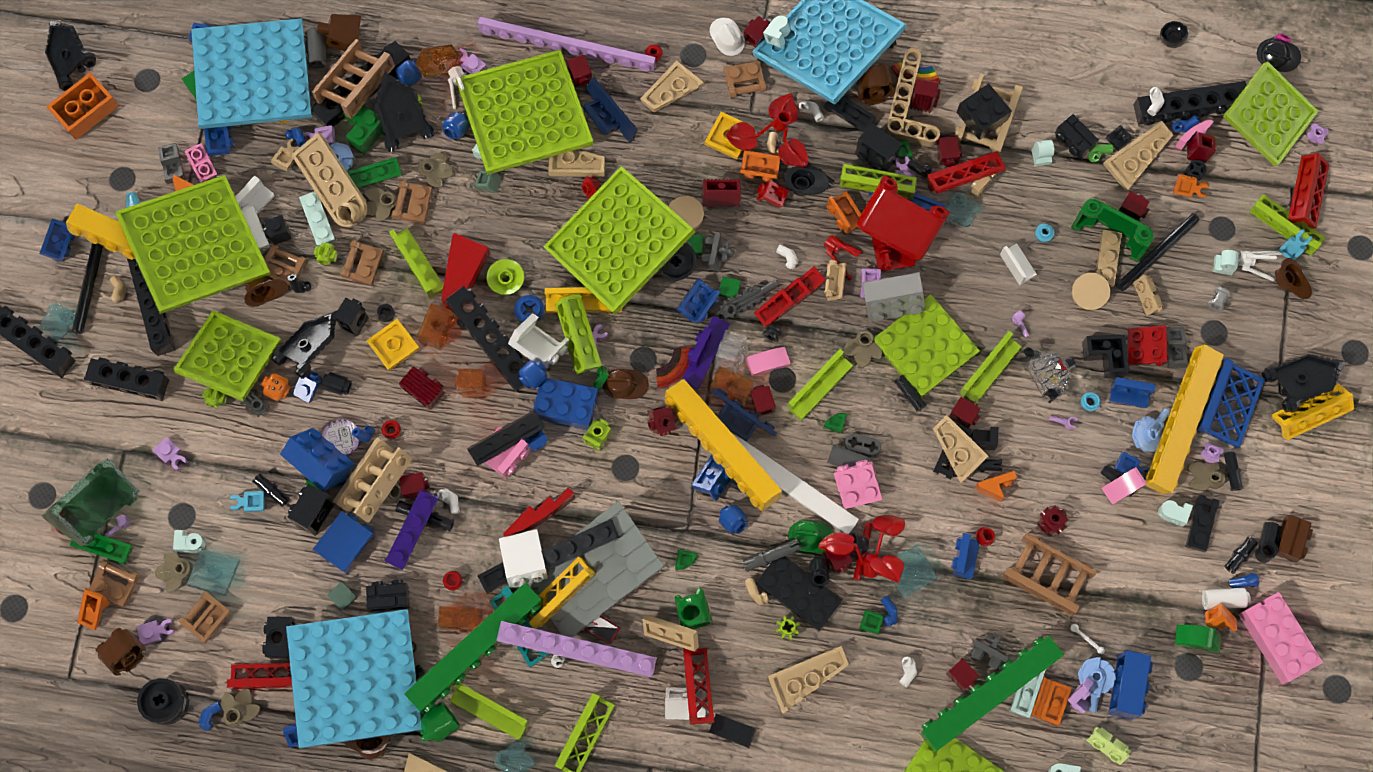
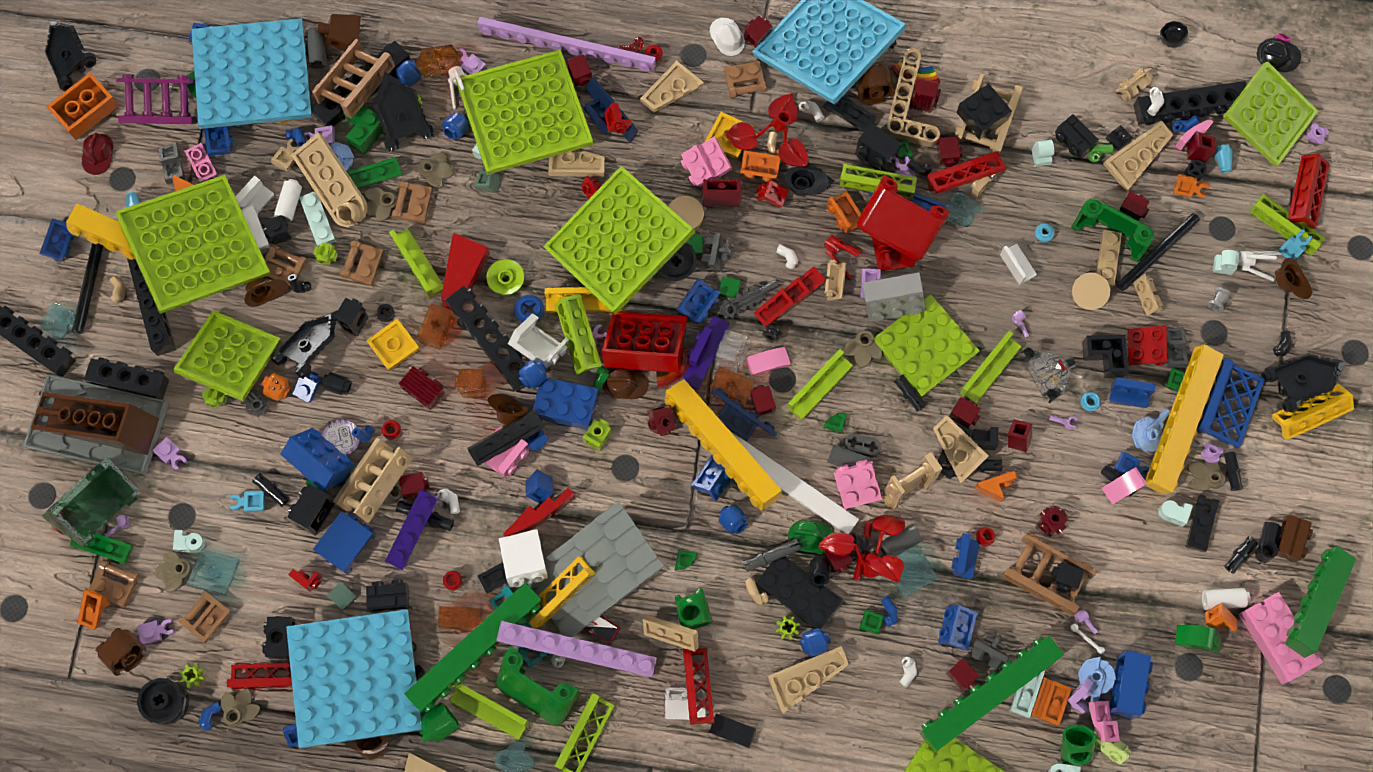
black plate [541,520,620,570] -> none
light aqua leg [763,16,790,48] -> none
blue arm [1230,573,1260,588] -> none
none -> piece [23,374,169,475]
none -> dark red piece [82,132,113,175]
none -> magenta fence [116,74,197,124]
none -> lime gear [179,663,206,689]
none -> white brick [274,179,302,223]
none -> red bracket [288,569,322,592]
none -> reddish brown piece [488,394,528,425]
none -> green windscreen [496,647,581,725]
none -> blue panel [525,469,553,504]
none -> red slope [602,311,688,373]
none -> red bracket [604,103,632,134]
none -> clear red arm [619,36,644,53]
none -> bright pink plate [681,137,733,188]
none -> blue head [800,628,831,657]
none -> dark grey pin [880,524,923,557]
none -> tan fence [883,452,942,510]
none -> blue bracket [938,605,978,651]
none -> dark red brick [1008,419,1032,452]
none -> black brick [1051,562,1084,592]
none -> green piece [1061,725,1096,766]
none -> lavender hand [1074,610,1098,634]
none -> bright pink slope [1088,701,1120,742]
none -> tan hinge [1115,68,1154,101]
none -> green tile [1165,368,1185,391]
none -> medium azure cone [1214,144,1233,173]
none -> black arm [1273,331,1292,357]
none -> green brick [1285,545,1356,658]

